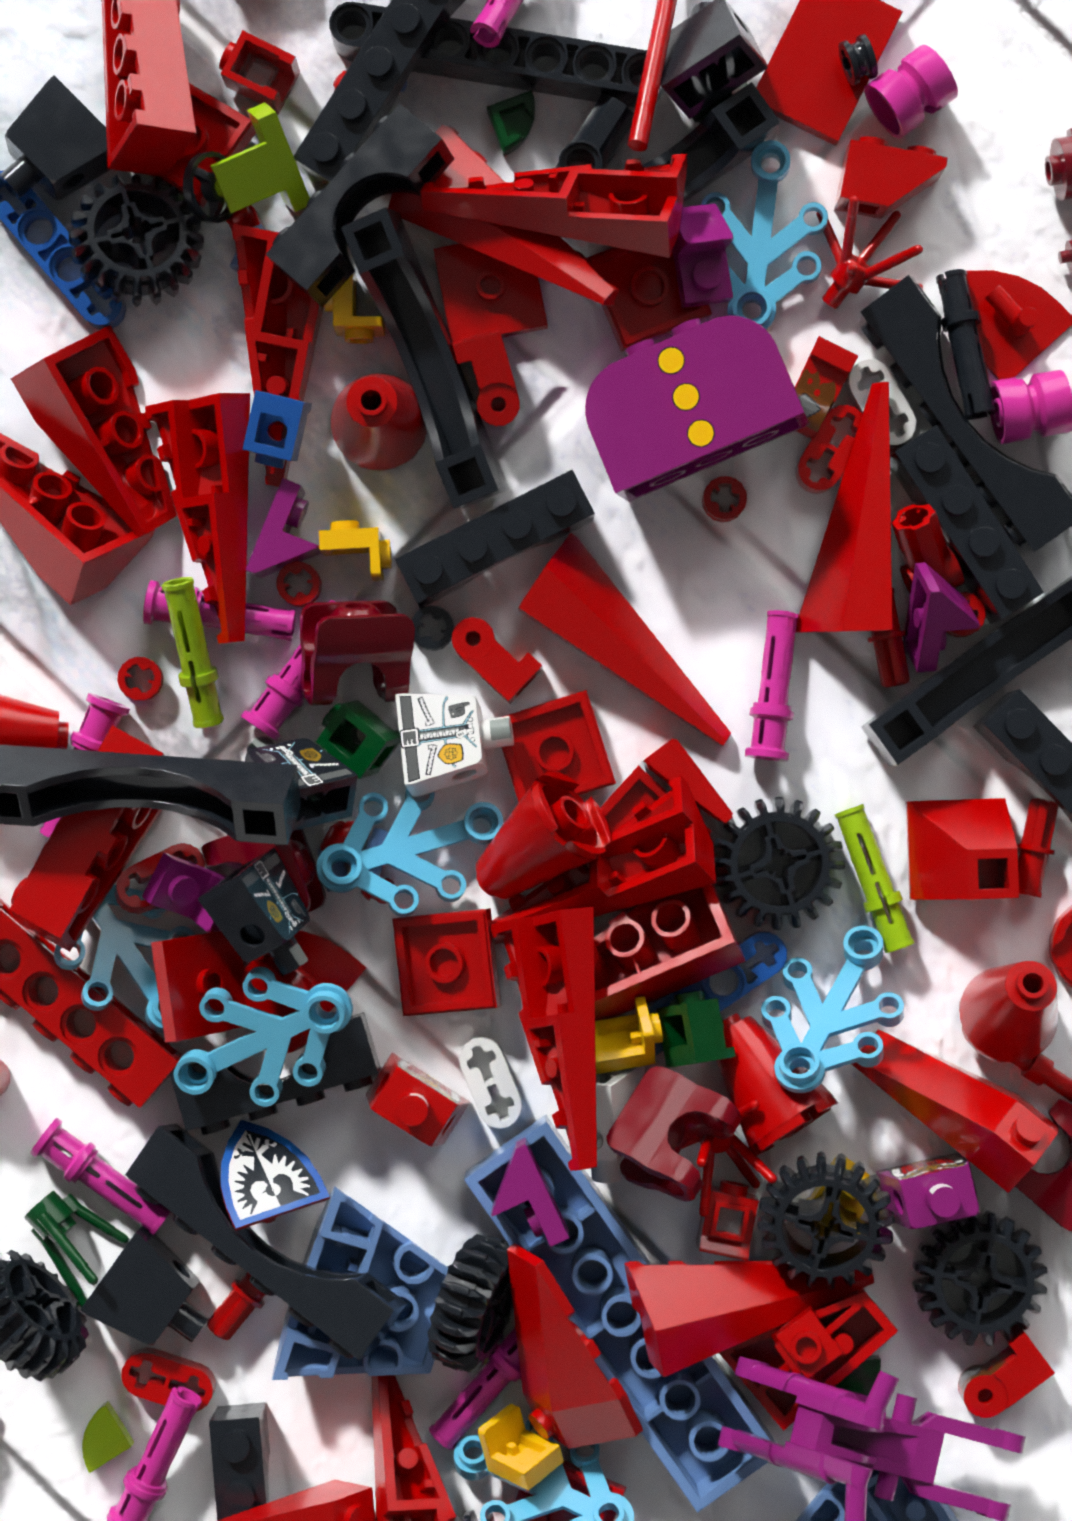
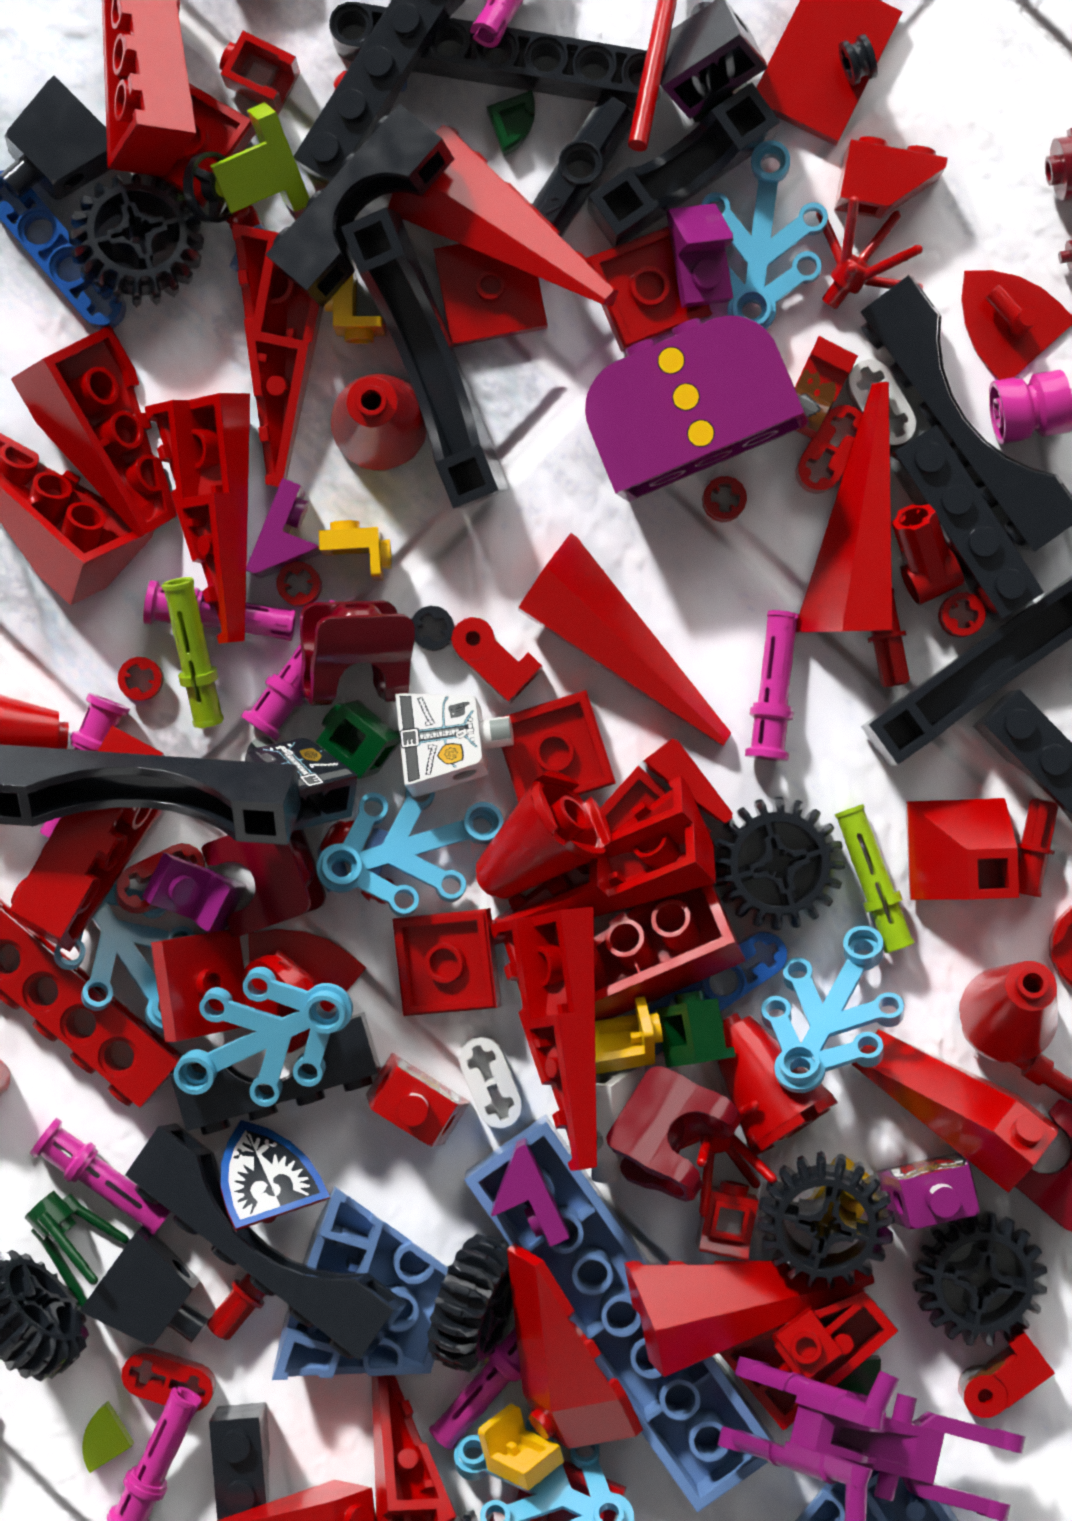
black torso [198,847,310,976] -> none
blue brick [243,390,312,469] -> none
black arch [395,469,595,609] -> none
red wedge [420,154,687,258] -> none
red leg [451,329,520,426] -> none
dark pink wheel [864,44,958,139] -> none
magenta slope [903,562,980,673] -> none
black pin [935,269,997,420] -> none

